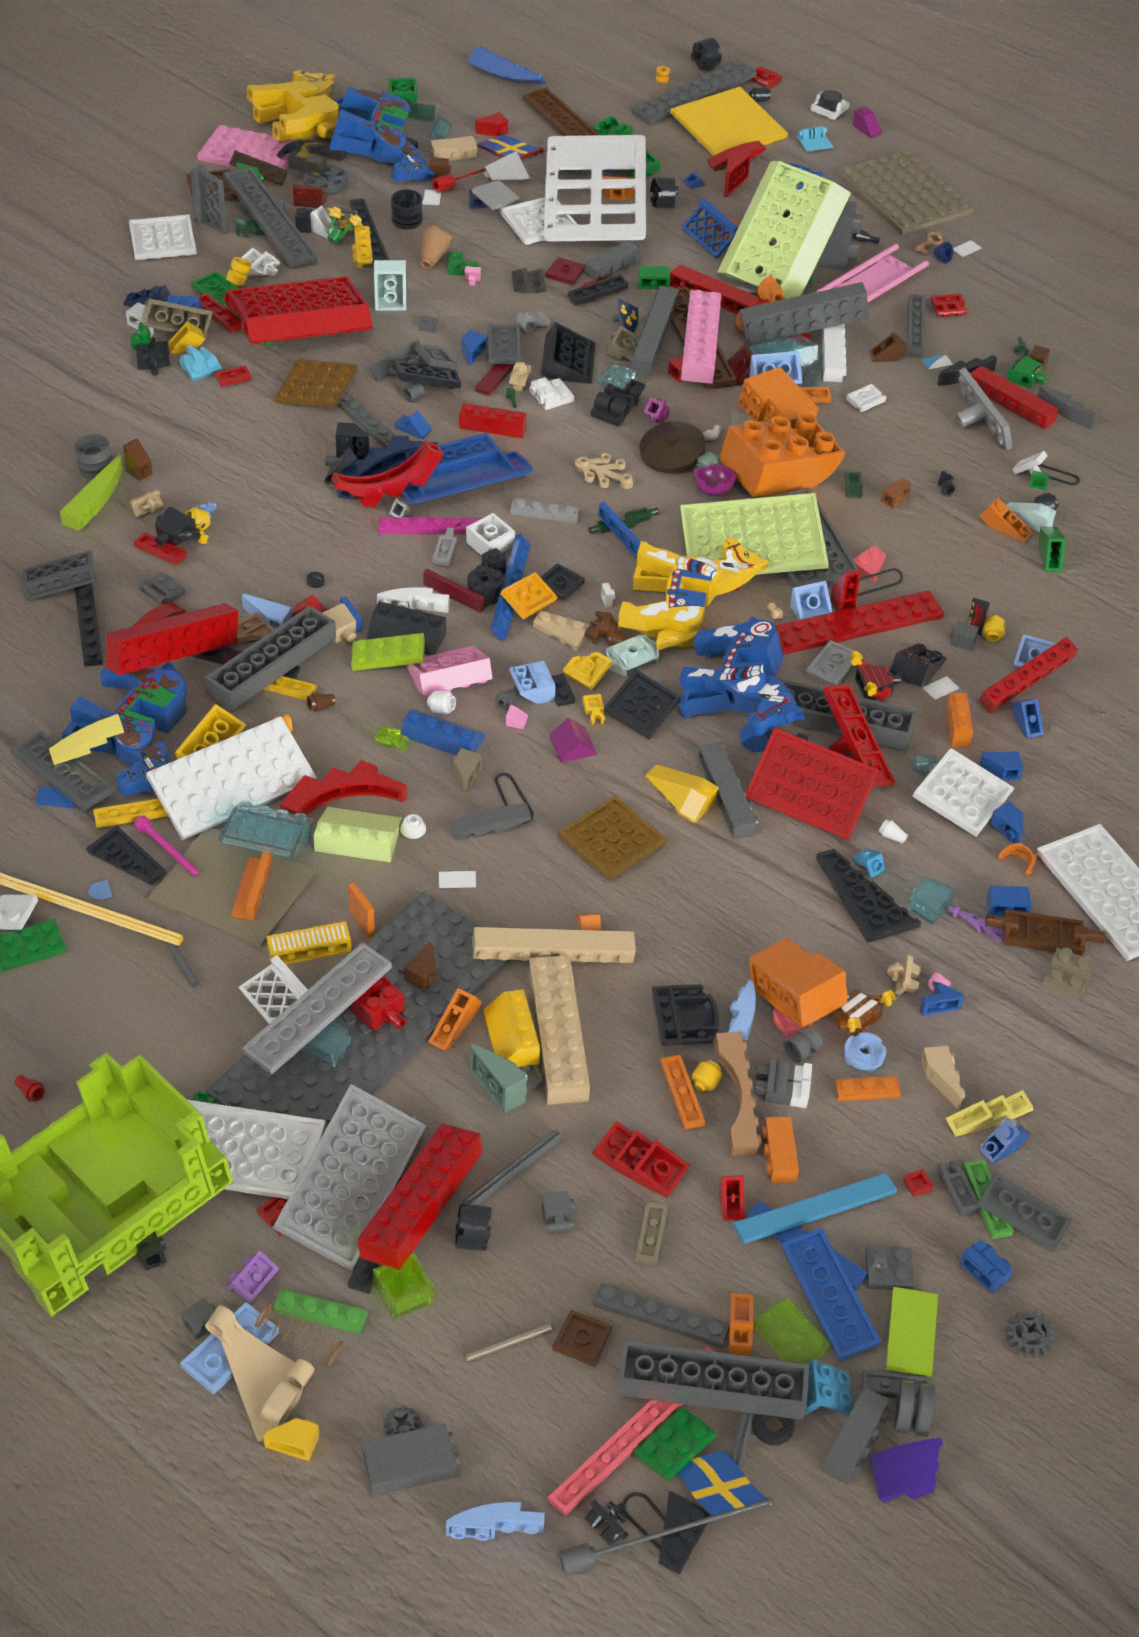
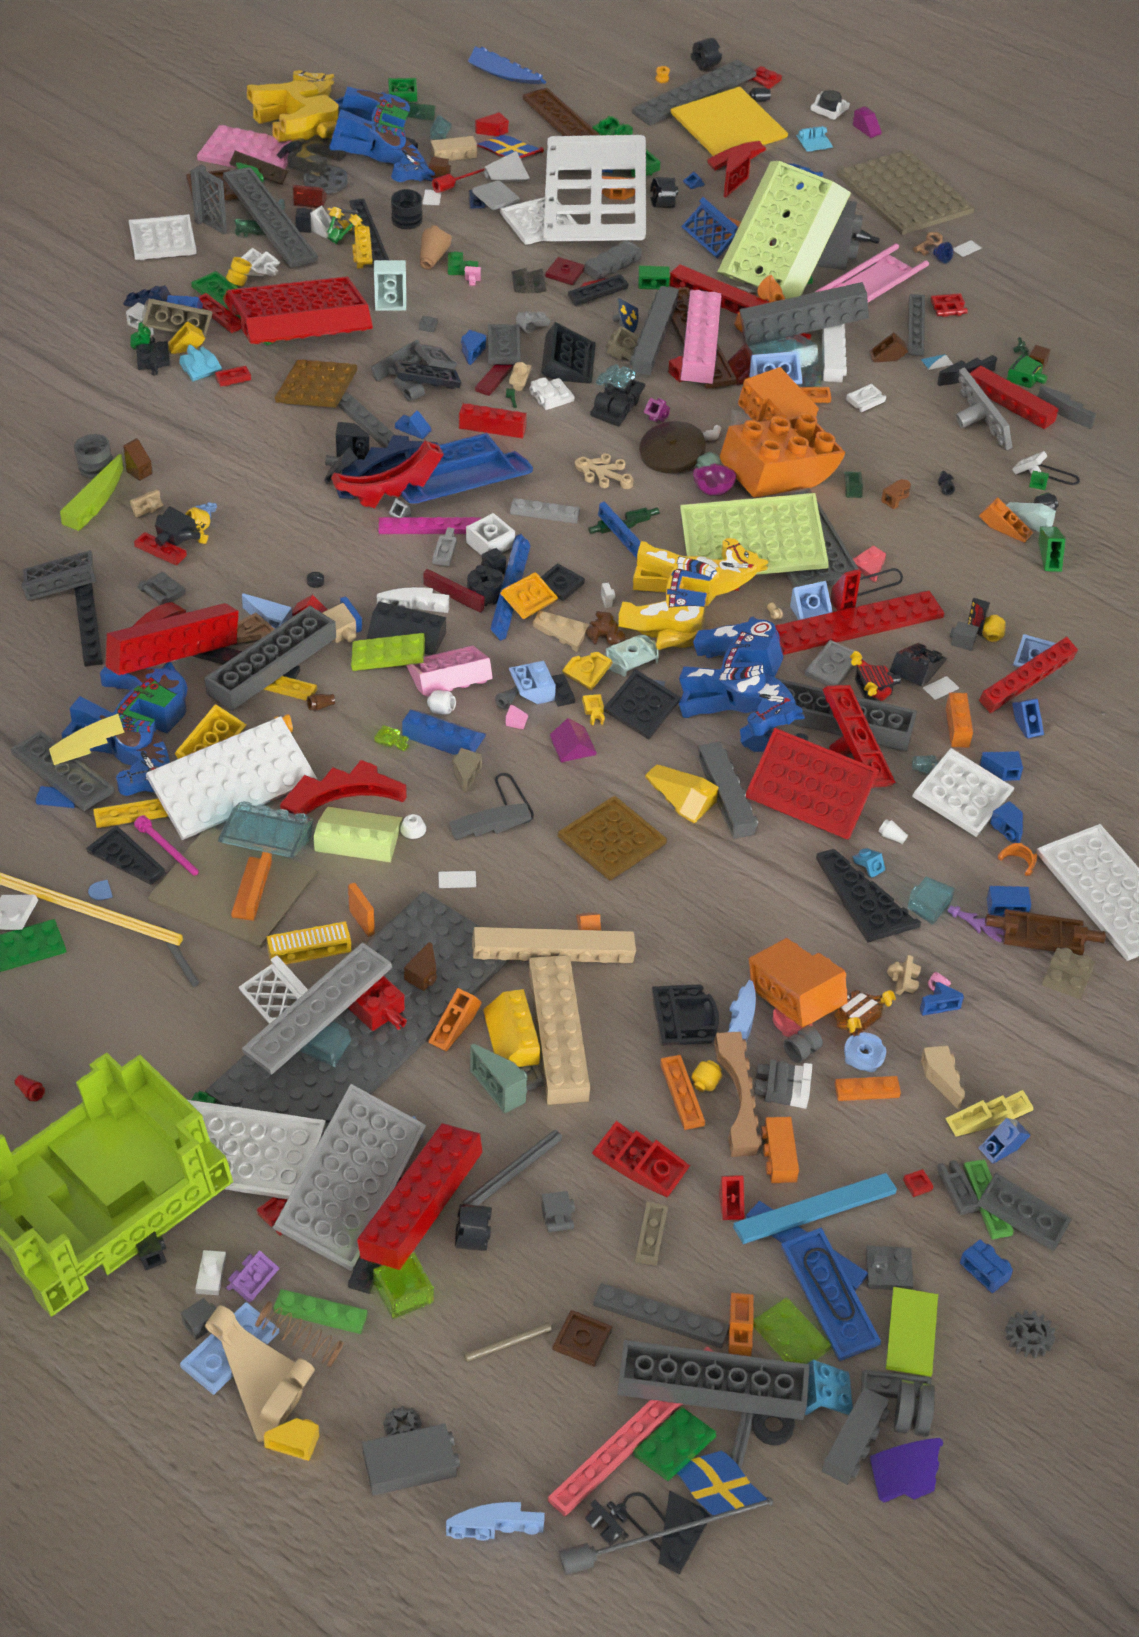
none -> white tile [196,1250,226,1295]
none -> black piece [803,1248,855,1321]

